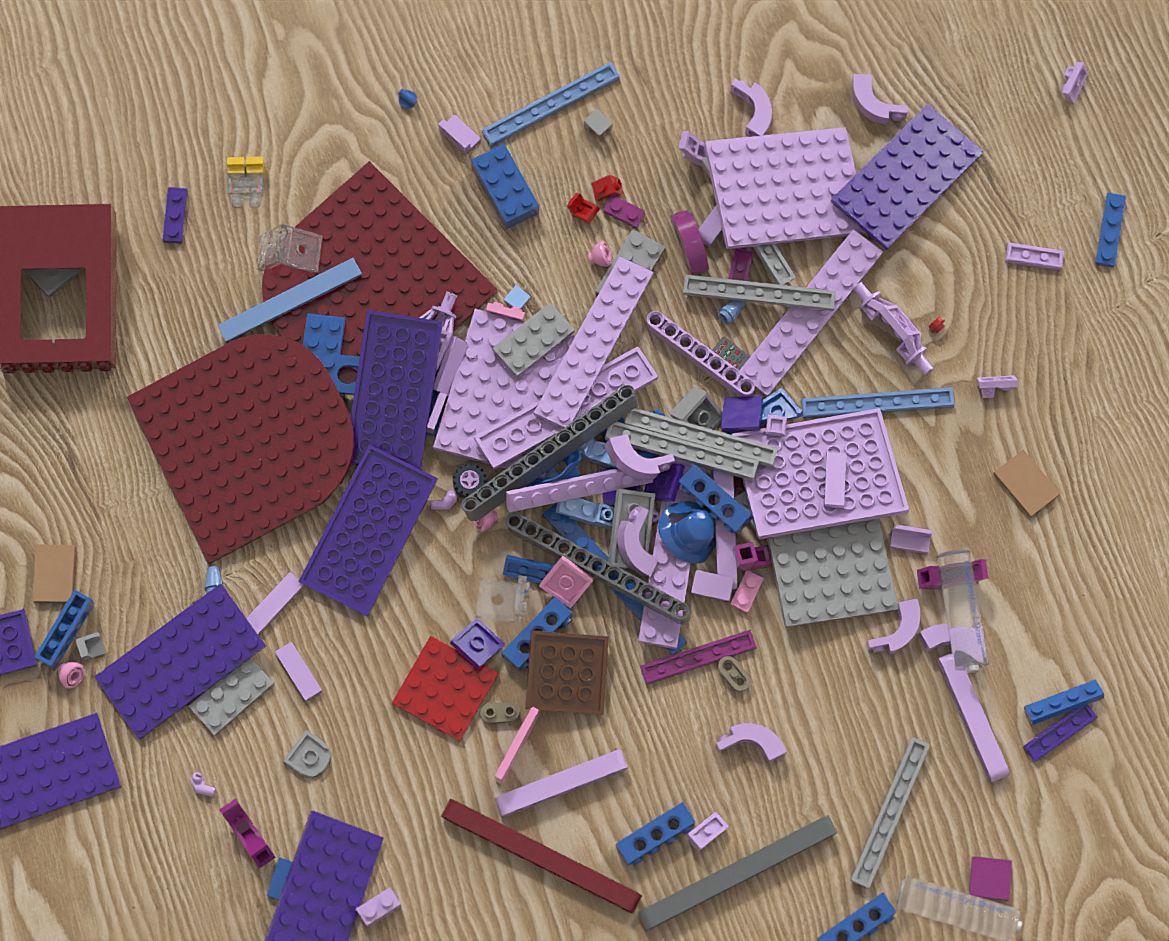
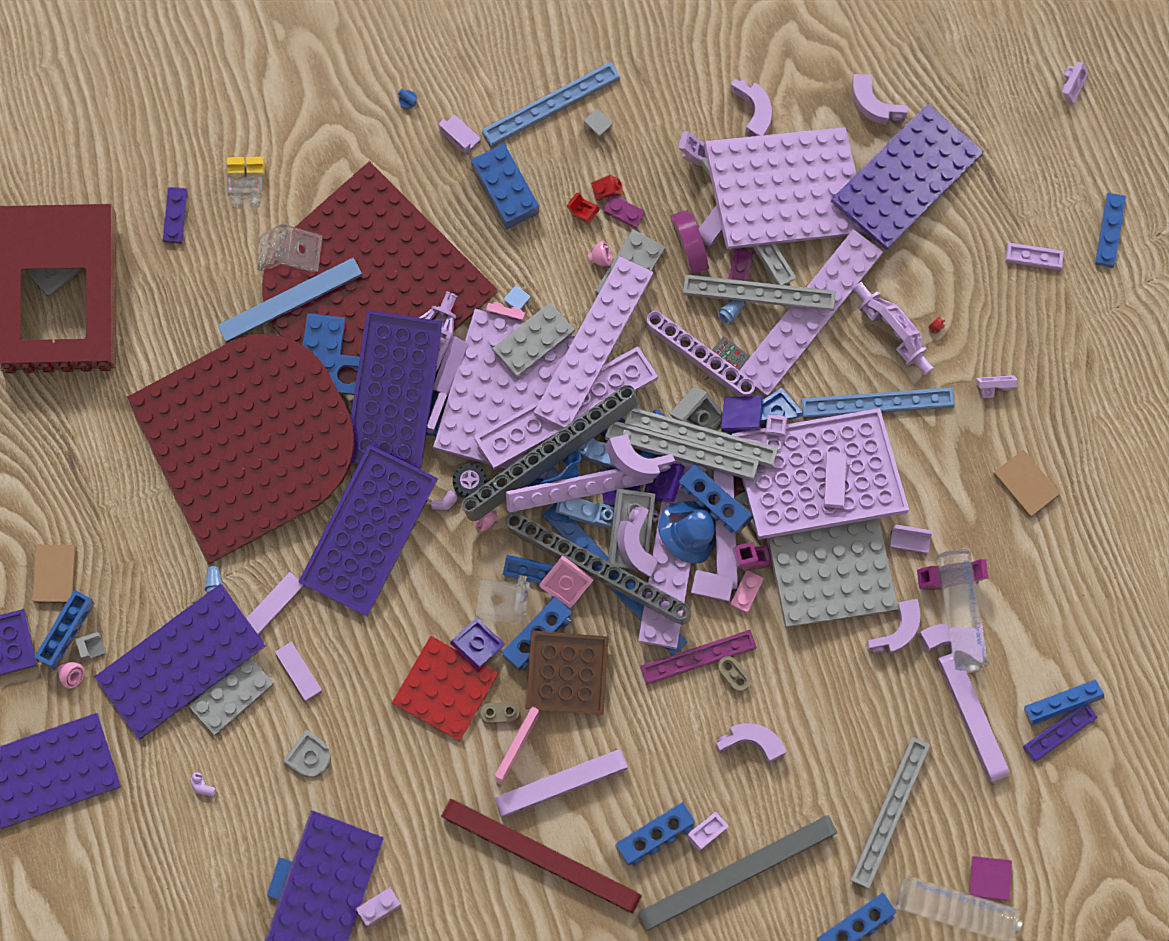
magenta arch [219,798,276,869] -> none

